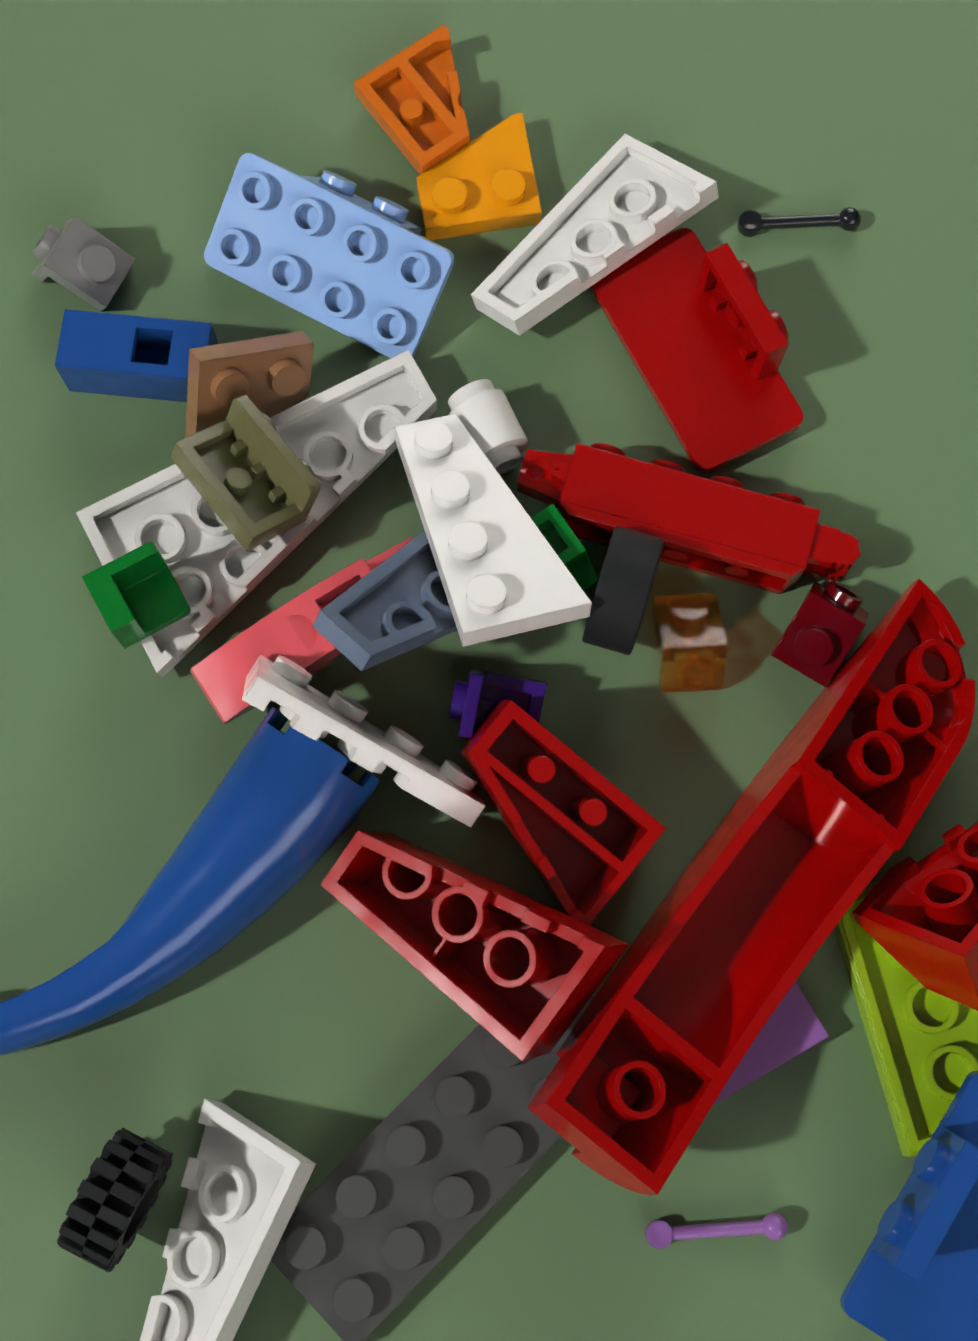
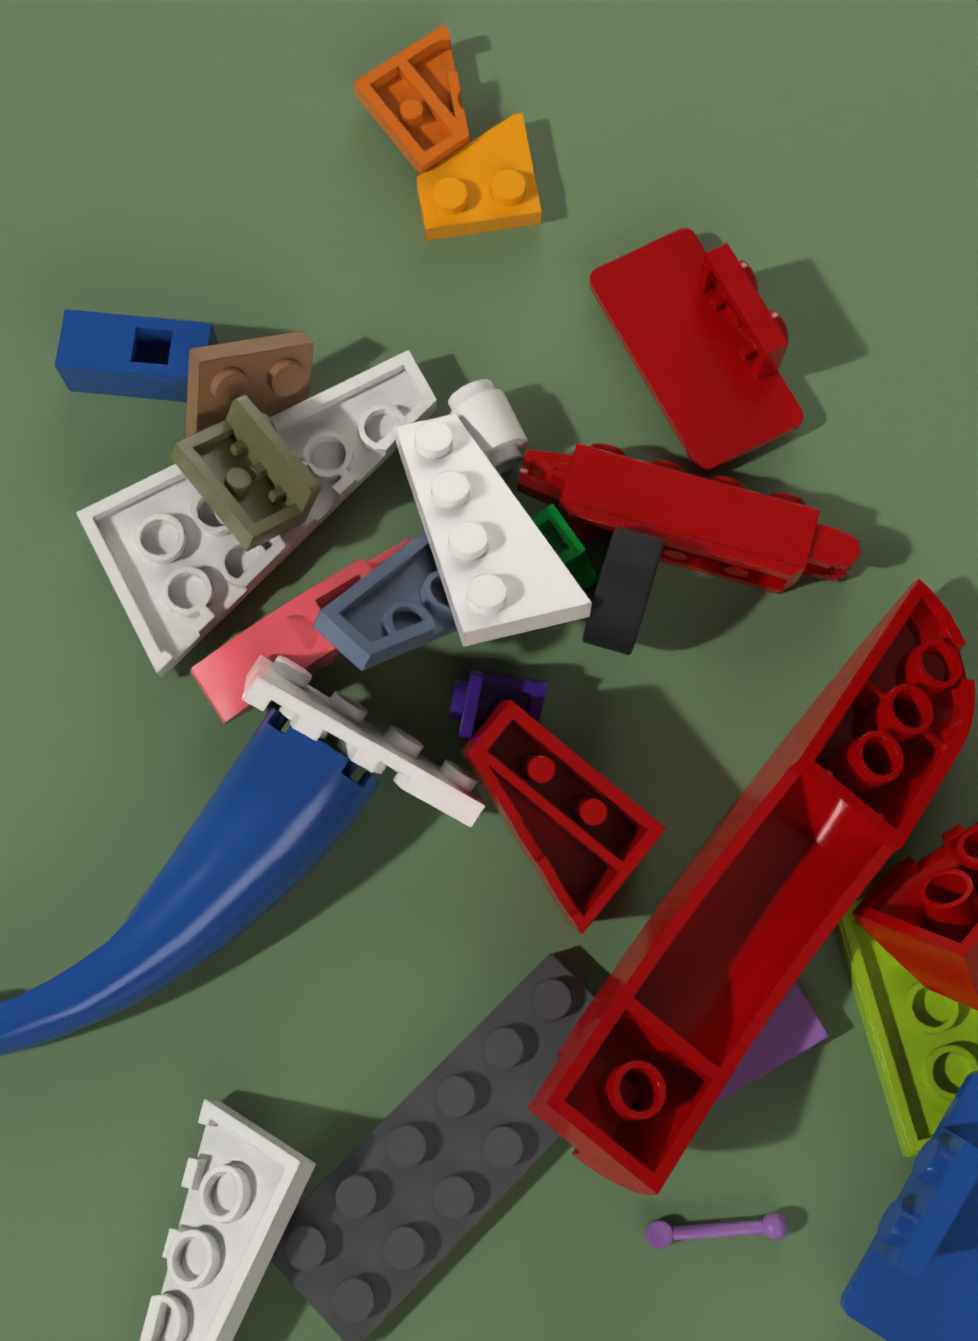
light grey bracket [31,215,136,312] -> none
black tyre [57,1128,173,1272] -> none
green panel [82,541,191,649] -> none
light blue bracket [204,153,455,358] -> none
red wedge [320,830,629,1061] -> none
white wing [471,134,719,336] -> none
clear orange bracket [652,593,728,693] -> none
black hinge [738,207,861,237] -> none
dark red bracket [771,581,869,688] -> none

